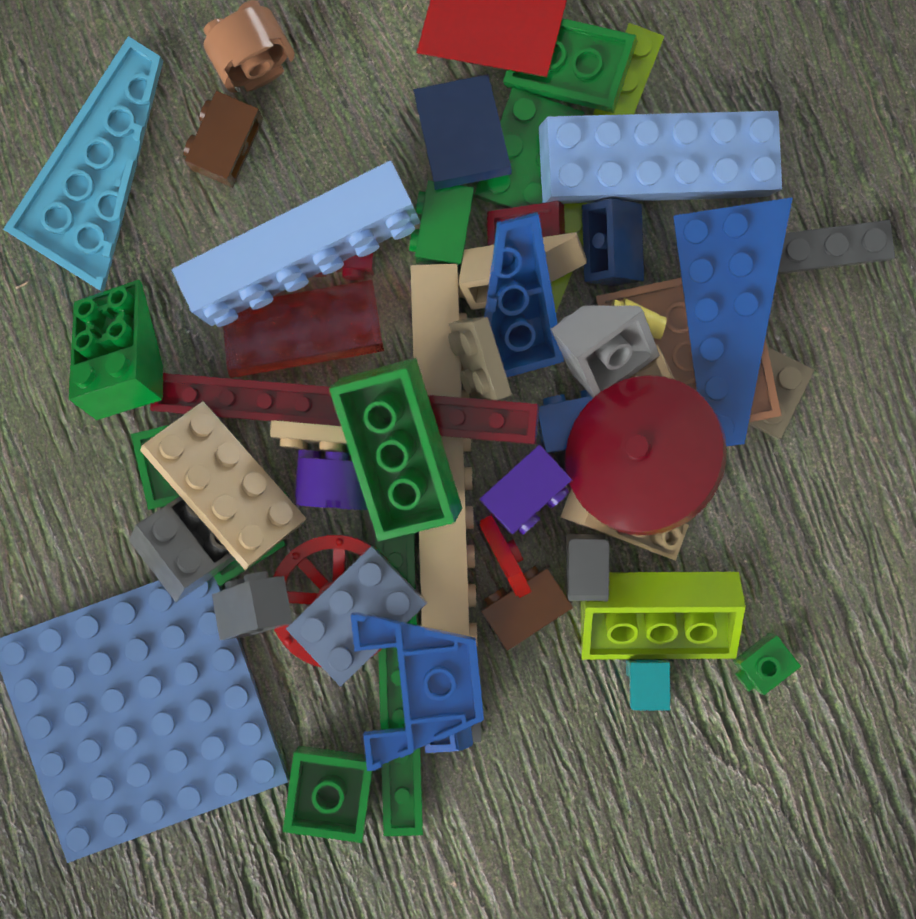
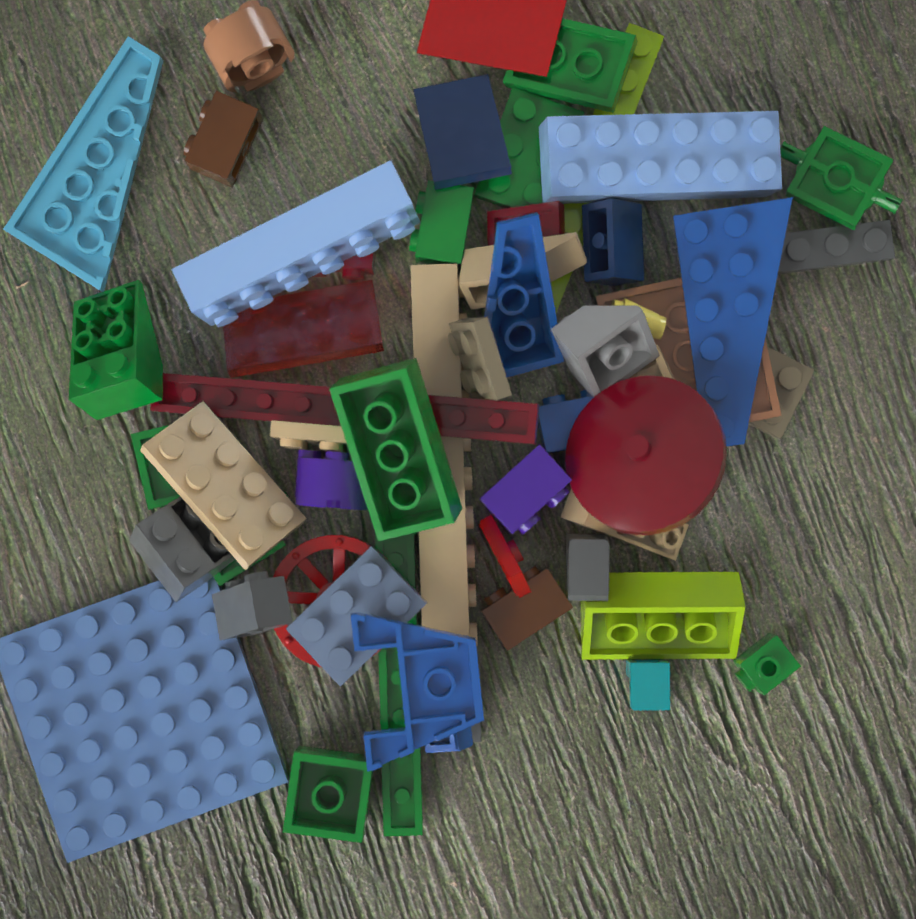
none -> green plate [780,126,903,231]

